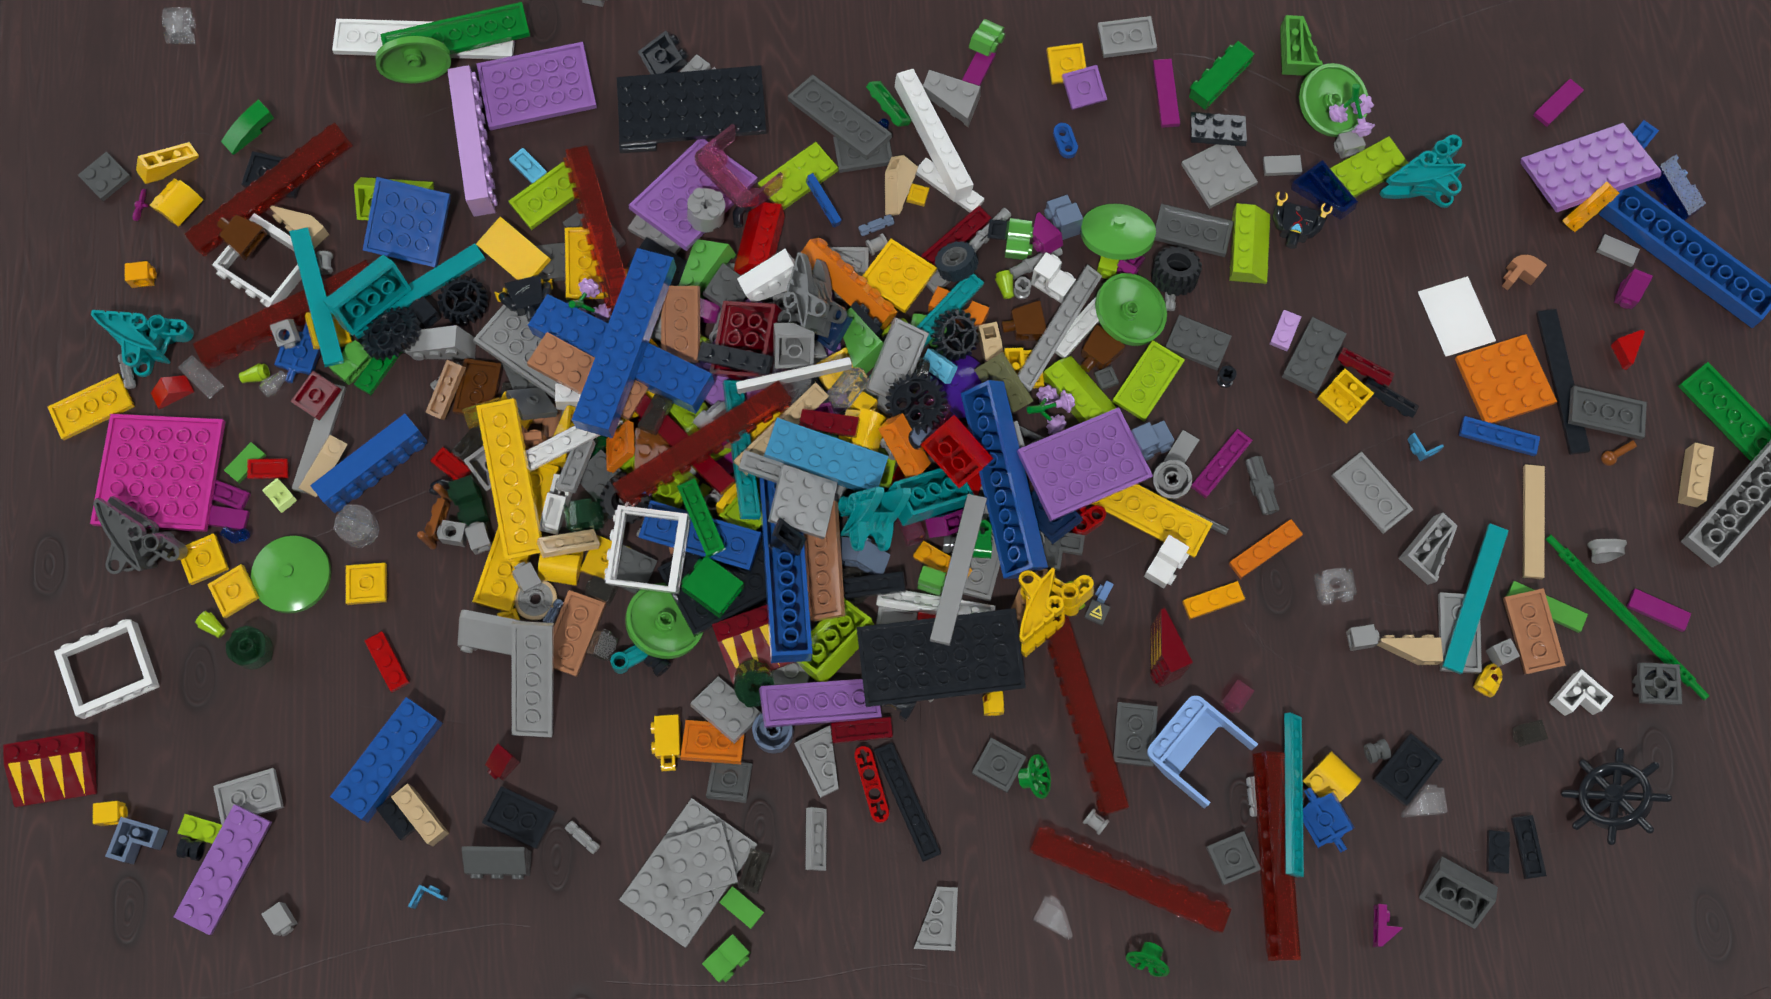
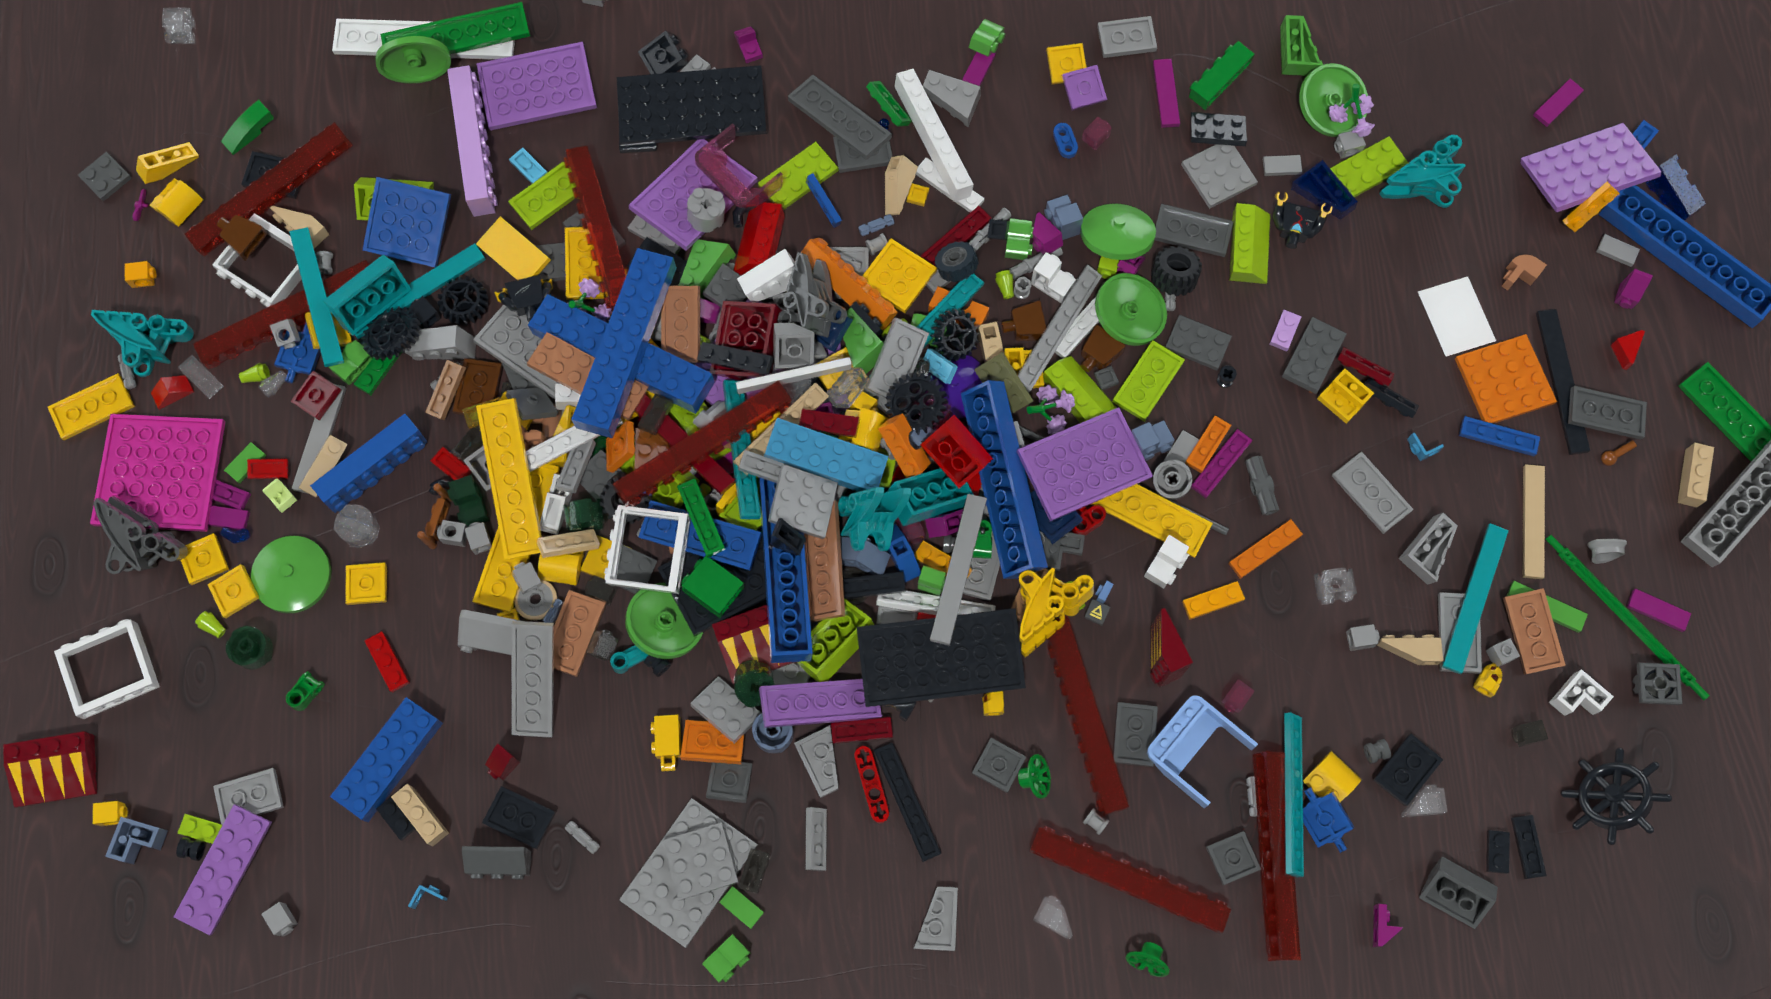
none -> green piece [286,671,325,711]
none -> magenta slope [734,26,763,63]
none -> blue slope [887,524,921,583]
none -> clear pink brick [1082,117,1112,151]
none -> orange plate [1185,416,1231,473]

